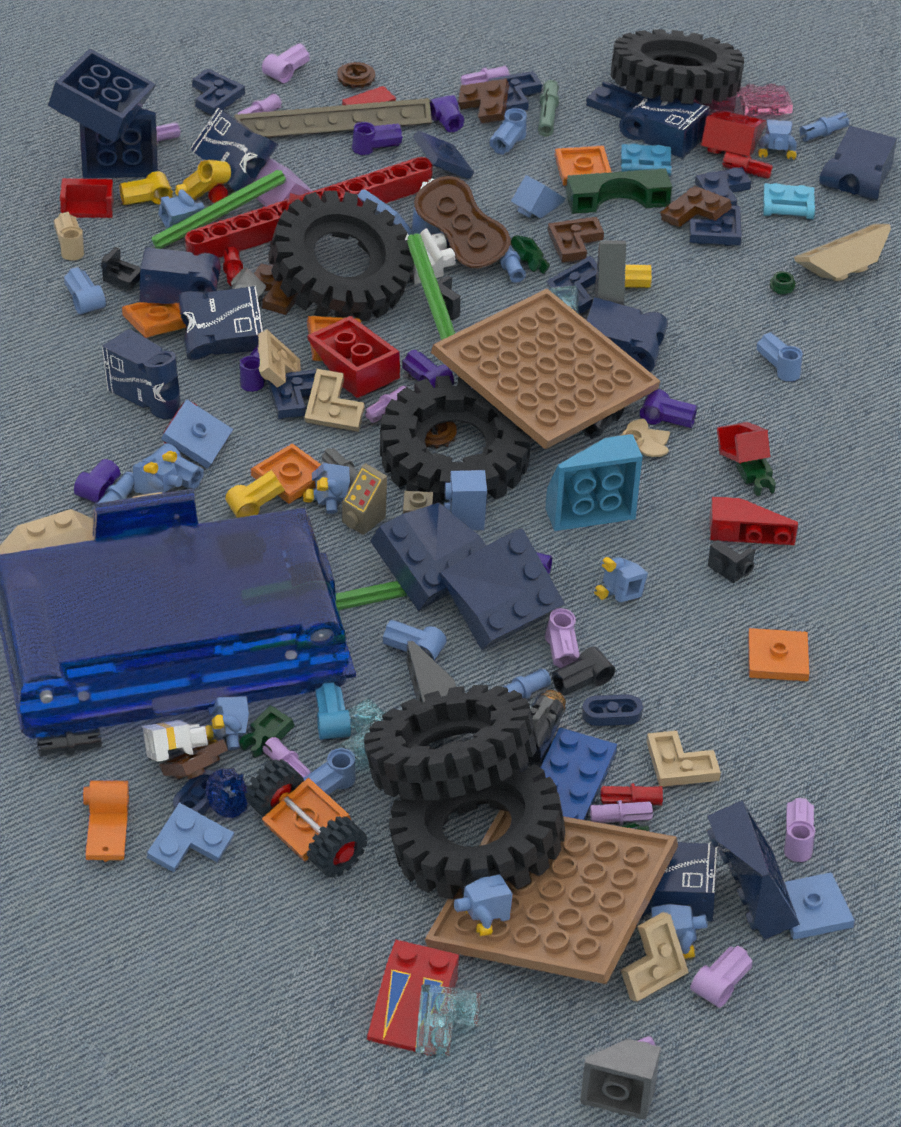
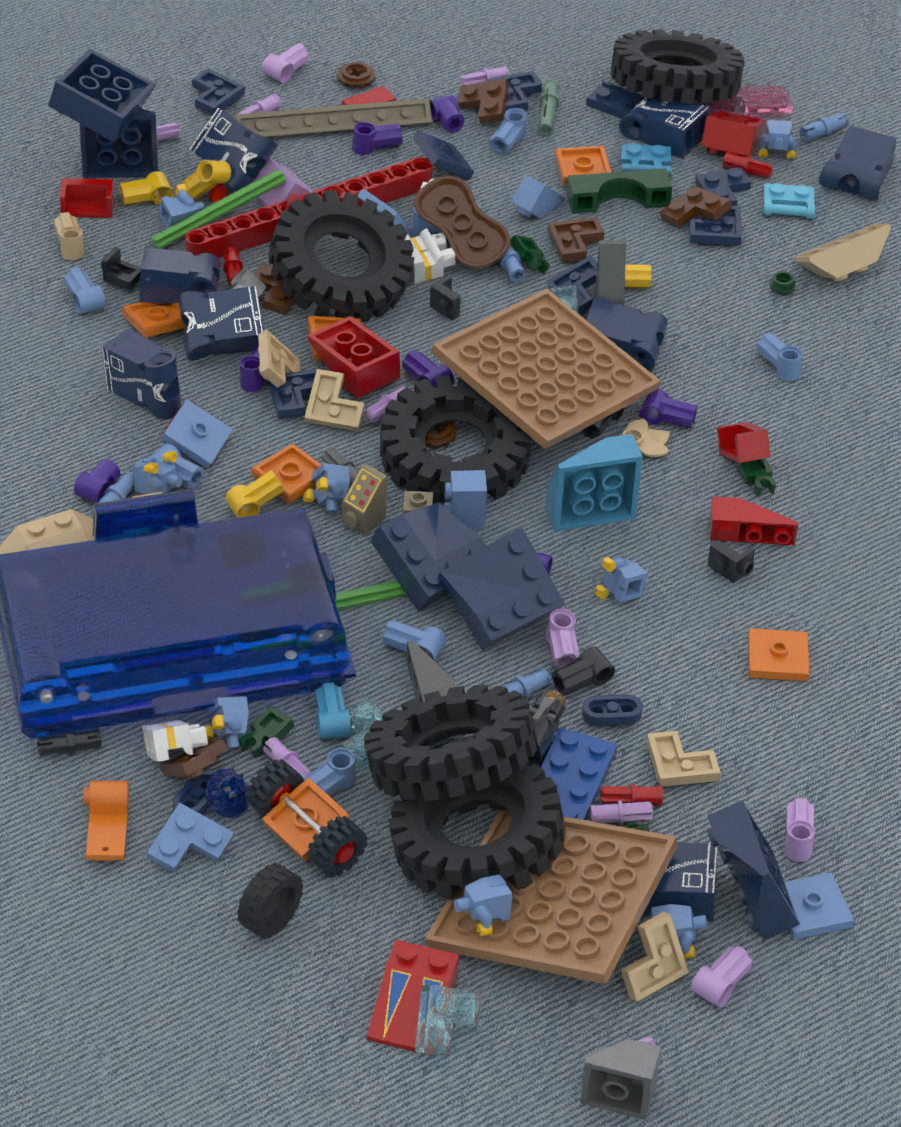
bright green axle [407,233,455,340] -> none
none -> black tyre [237,863,304,939]

